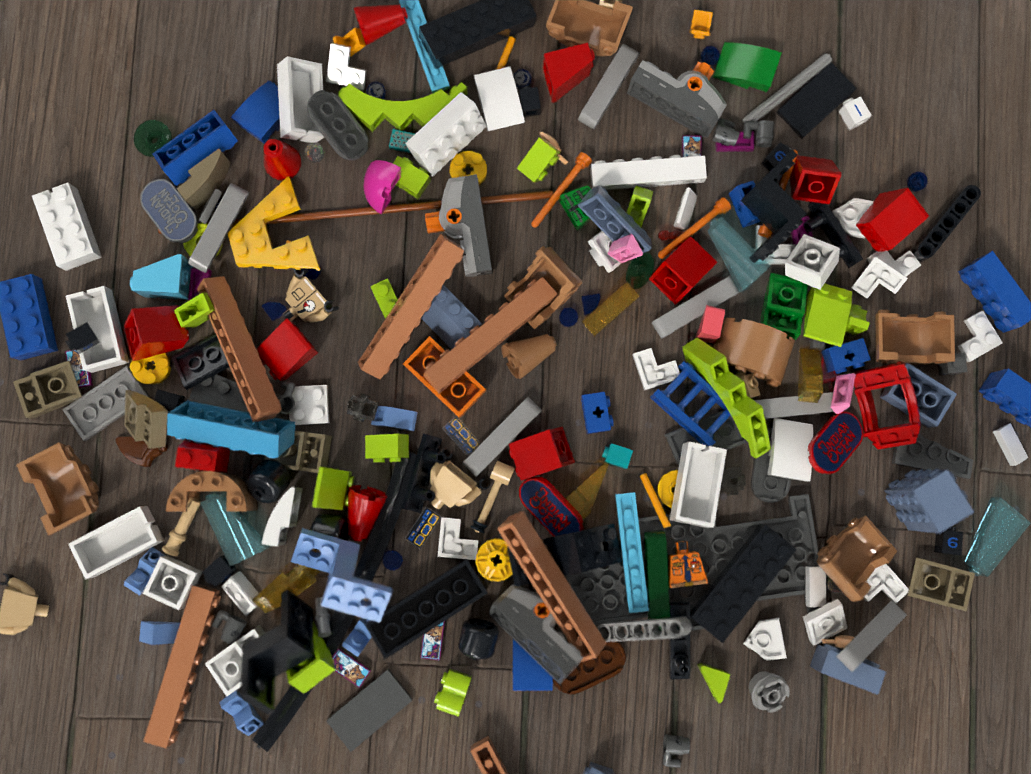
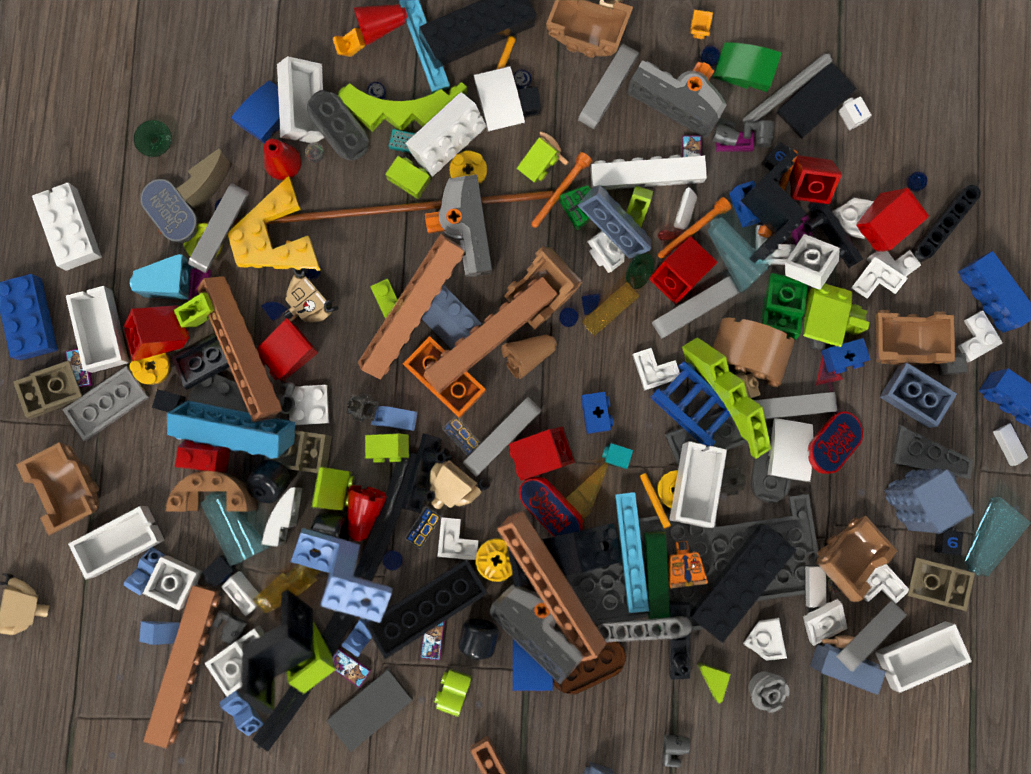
black brick [65,322,100,355] -> none
reddish brown arm [115,437,168,468] -> none
dark tan slope [124,390,167,449] -> none
blue brick [153,110,238,186] -> none
tan pin [162,497,202,556] -> none
light grey tile [198,189,222,224] -> none
light grey axle [315,597,331,637] -> none
white plate [326,43,367,90] -> none
dark pink brick [363,160,401,215] -> none
tan piece [471,460,515,533] -> none
red slope [542,43,595,103] -> none
bright pink slope [607,234,643,263] -> none
coral slope [696,305,725,344] -> none
clear yellow slope [798,348,823,403] -> none
bright pink slope [831,373,856,414] -> none
red wedge [854,361,921,450] -> none
none -> white piece [875,621,972,693]

